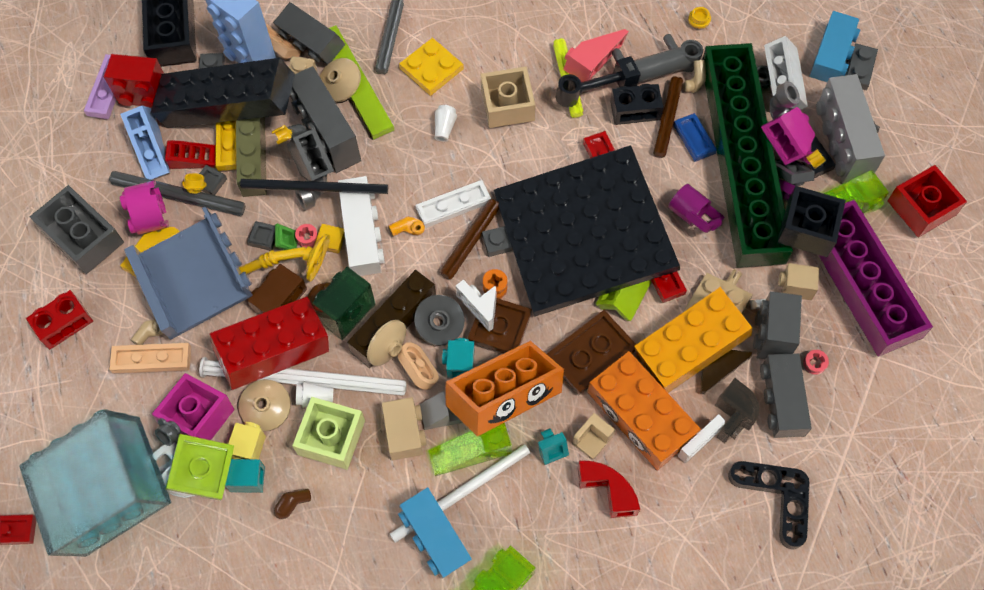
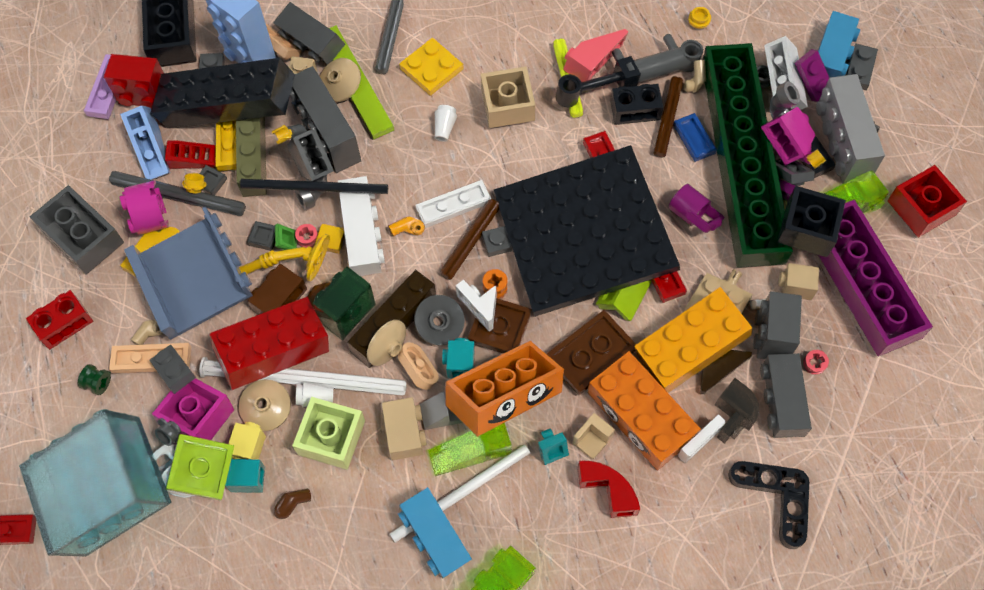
none -> dark green wheel [77,364,111,395]
none -> dark grey plate [149,344,196,394]
none -> magenta plate [795,49,829,102]

